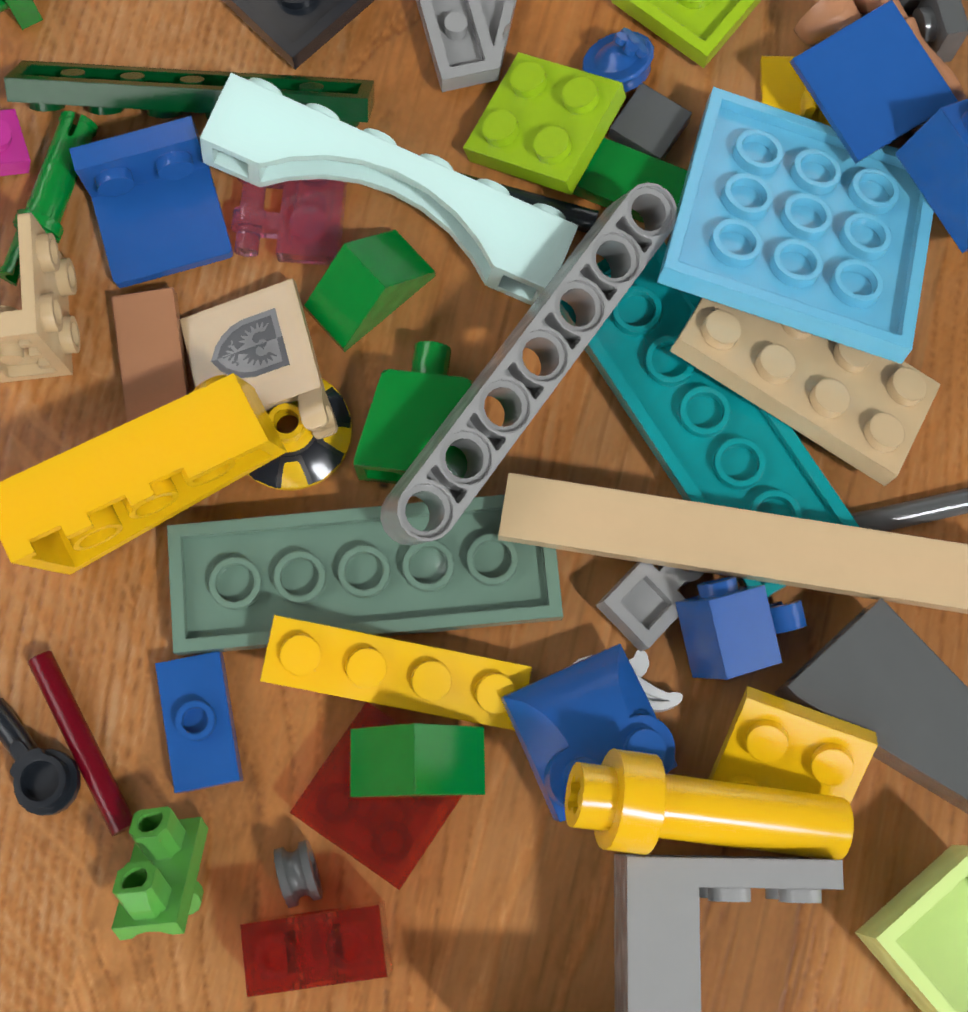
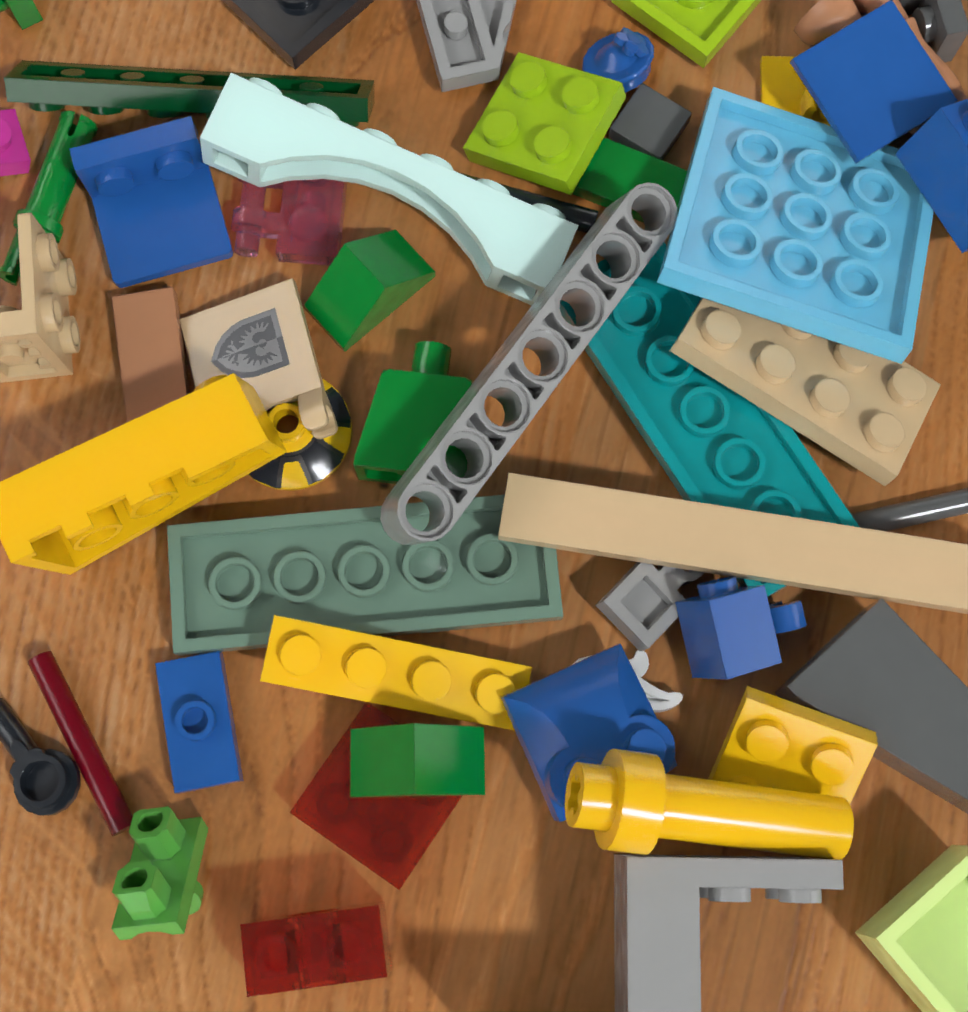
dark grey bush [274,840,323,908] -> none

